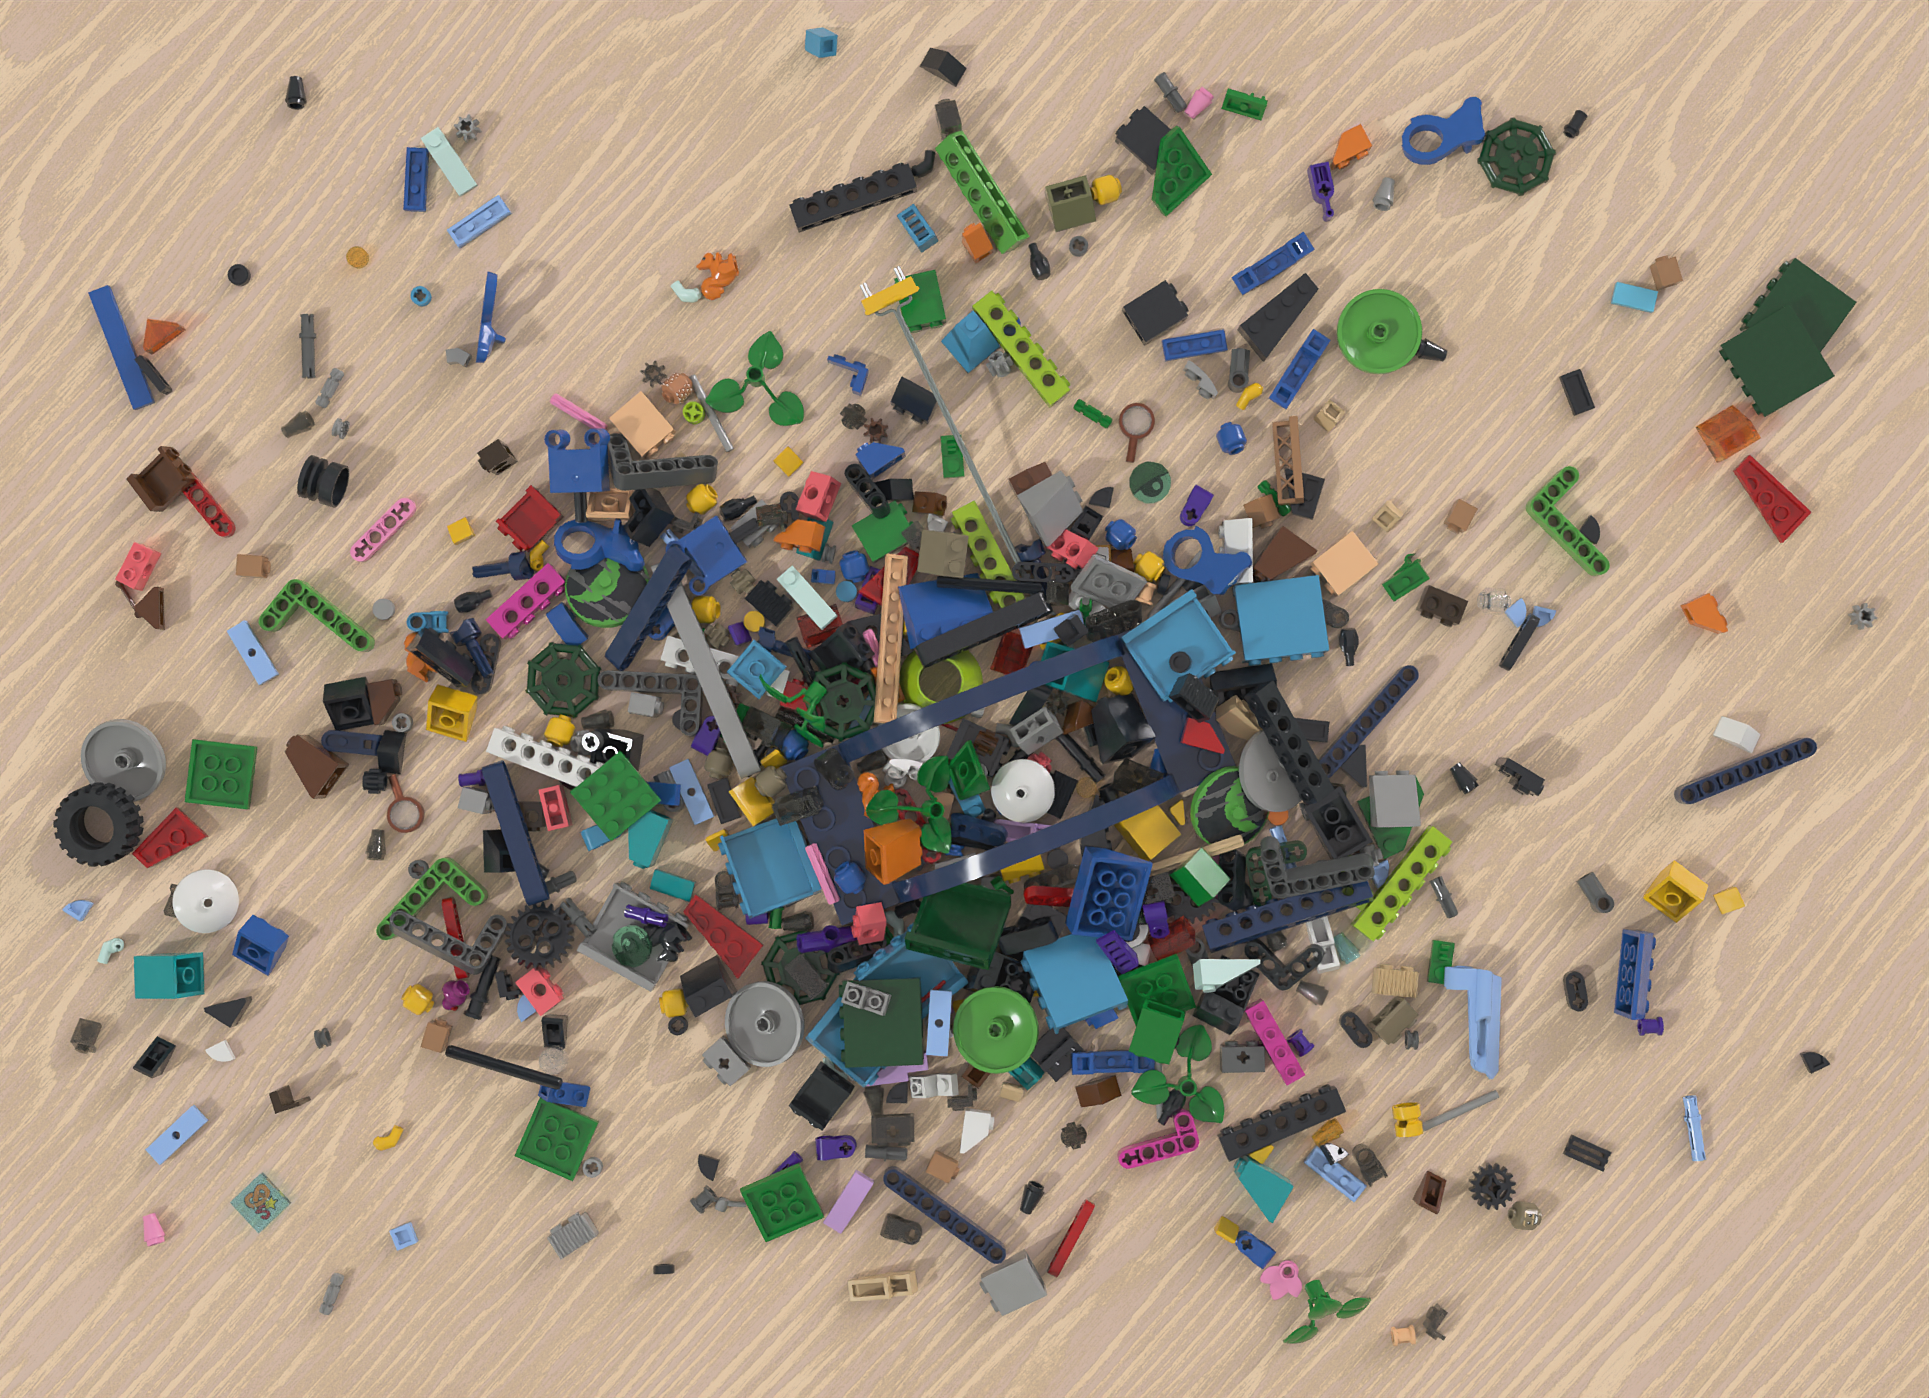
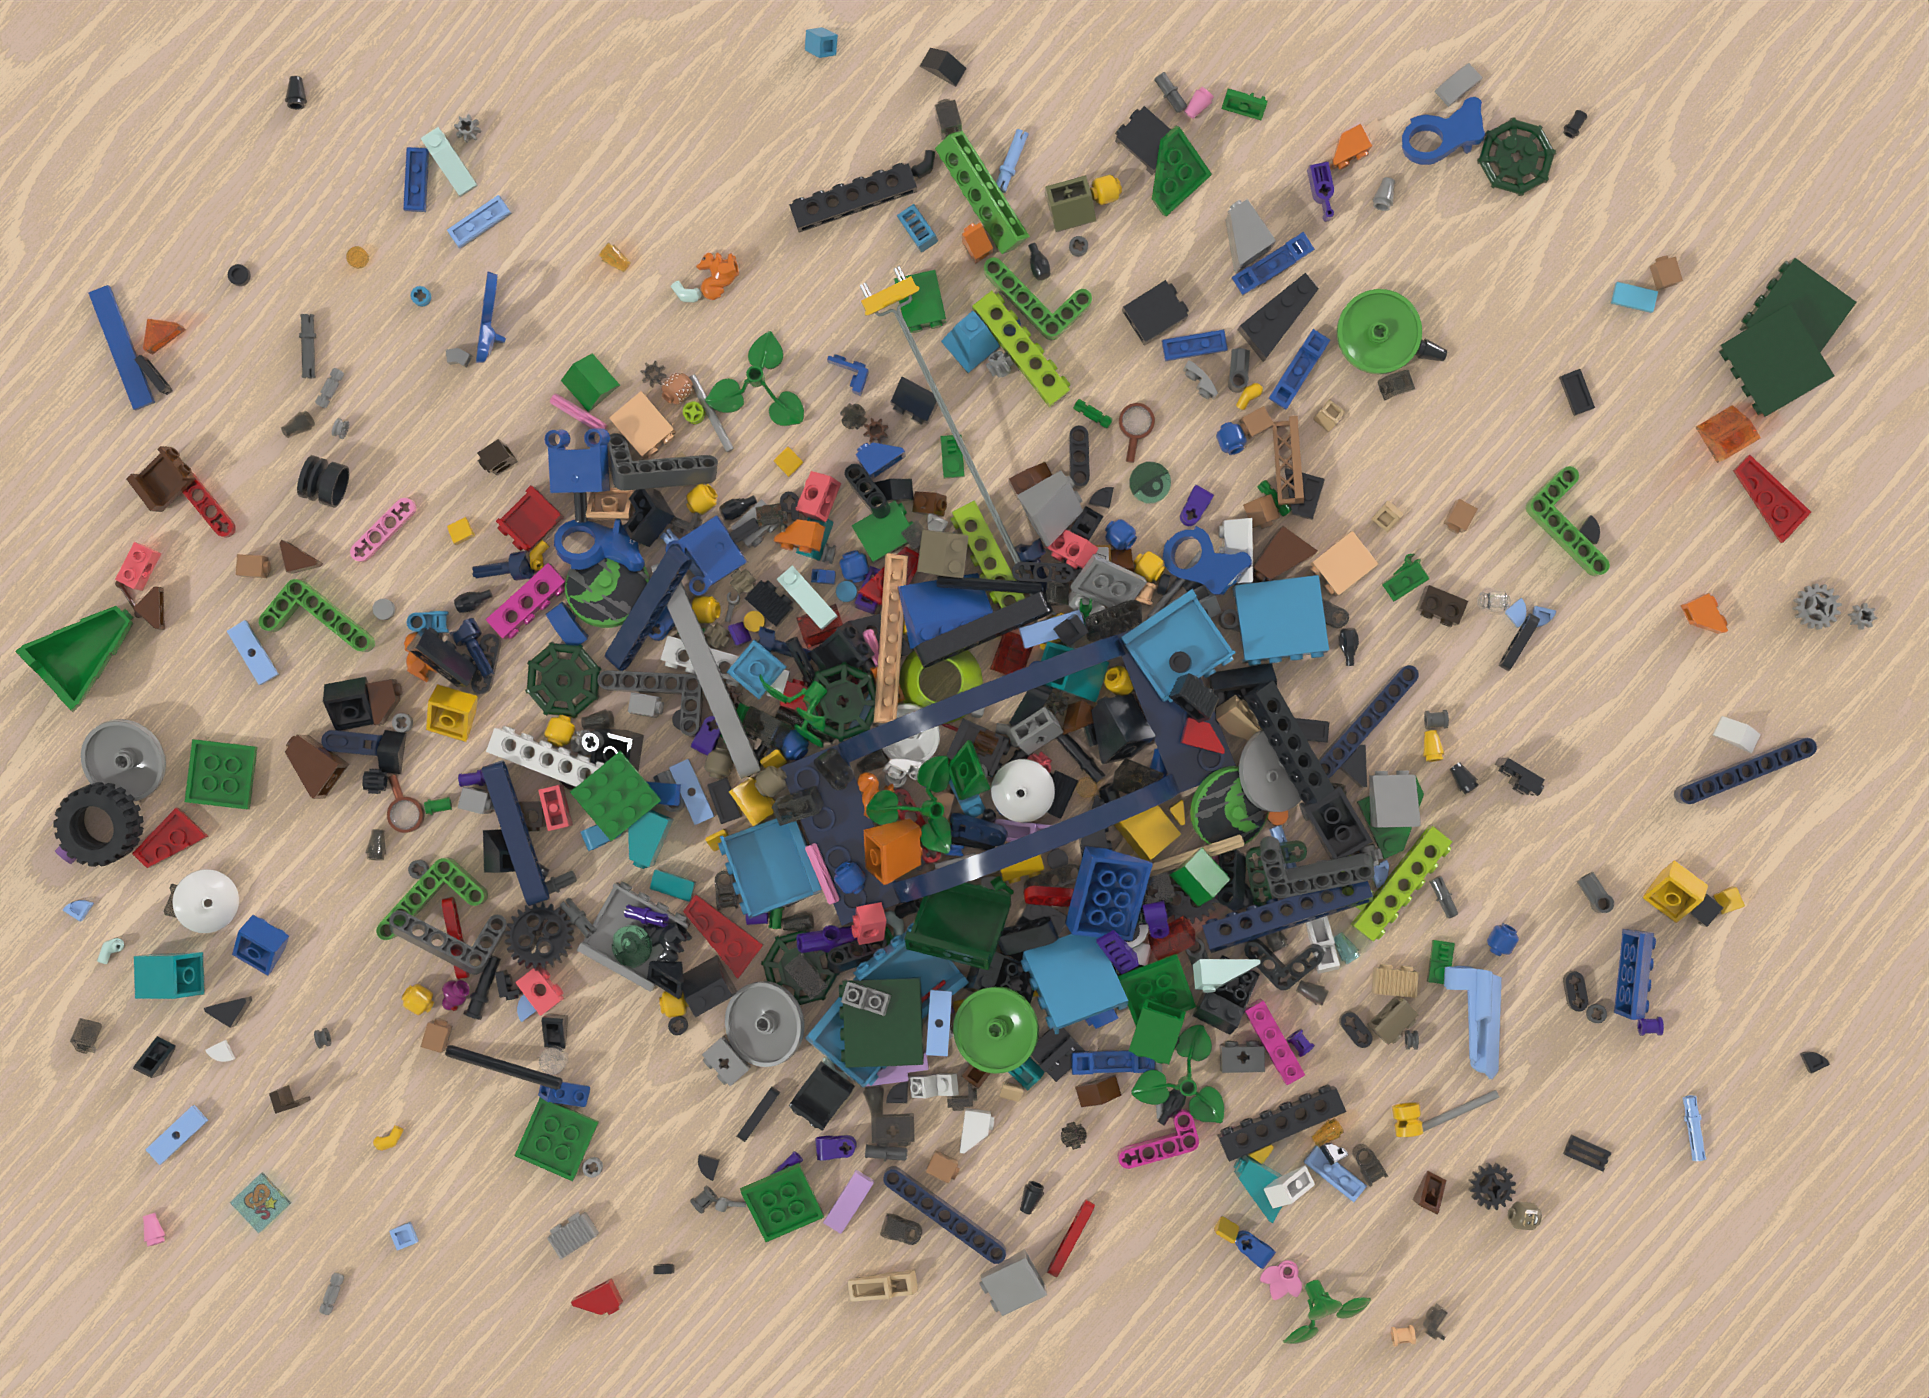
none -> green cone [15,606,134,712]
none -> medium lavender tile [55,846,77,864]
none -> reddish brown slope [279,540,323,574]
none -> green pin [424,797,452,815]
none -> green slope [561,353,620,412]
none -> red slope [571,1278,623,1315]
none -> clear yellow cone [599,243,631,273]
none -> black slope [647,961,684,999]
none -> light grey hand [725,592,740,622]
none -> black beam [736,1086,780,1143]
none -> bright green beam [984,257,1092,340]
none -> light blue pin [996,129,1029,193]
none -> black beam [1069,425,1090,489]
none -> light grey slope [1225,199,1276,273]
none -> medium nougat brick [1240,406,1274,439]
none -> white slope [1264,1165,1315,1208]
none -> clear smoke bracket [1378,370,1415,400]
none -> yellow cone [1423,730,1444,762]
none -> dark grey bush [1424,710,1449,729]
none -> light grey slope [1435,63,1482,107]
none -> blue head [1487,923,1519,956]
none -> dark grey bush [1586,1004,1607,1024]
none -> black panel [1691,894,1723,927]
none -> light grey gear [1793,583,1842,630]

